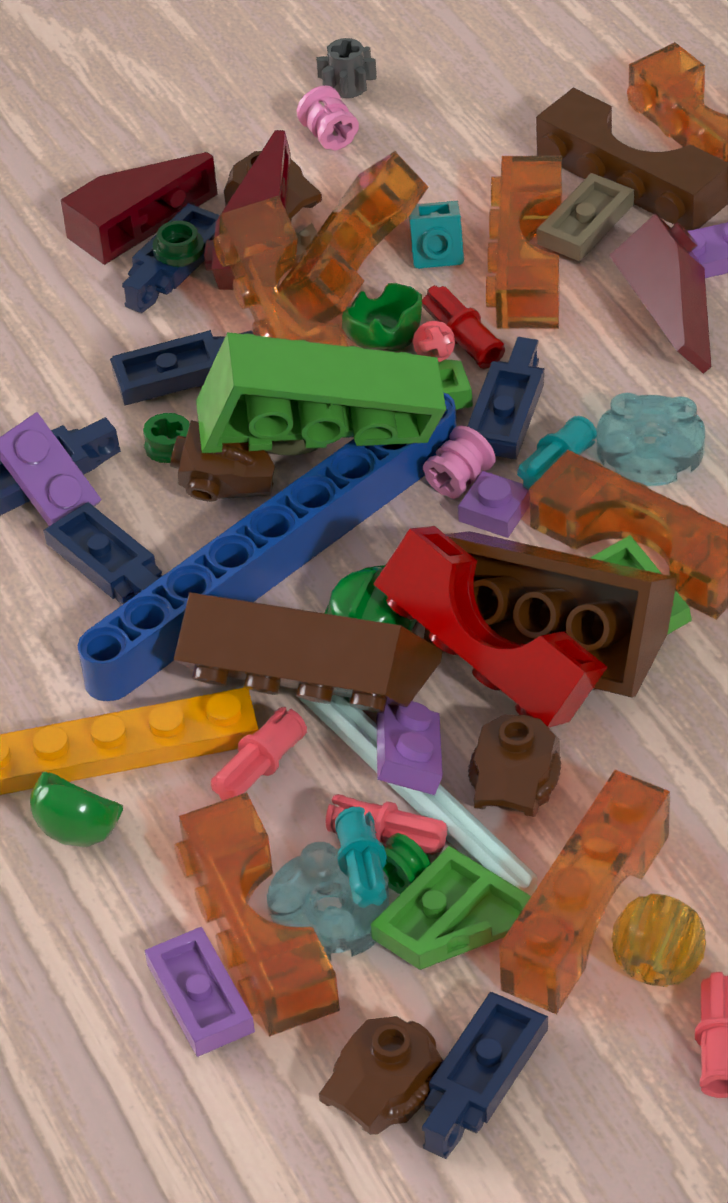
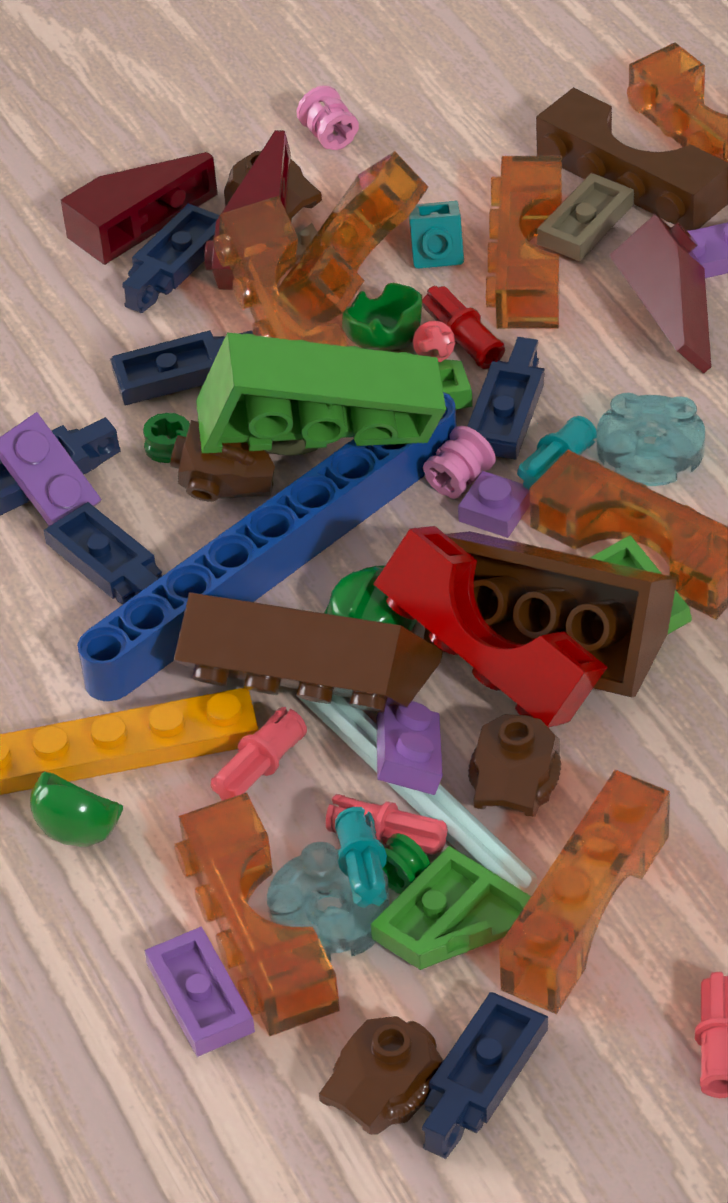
dark green plate [153,221,204,267] -> none
dark grey gear [316,38,377,99] -> none
clear yellow piece [611,894,706,987] -> none

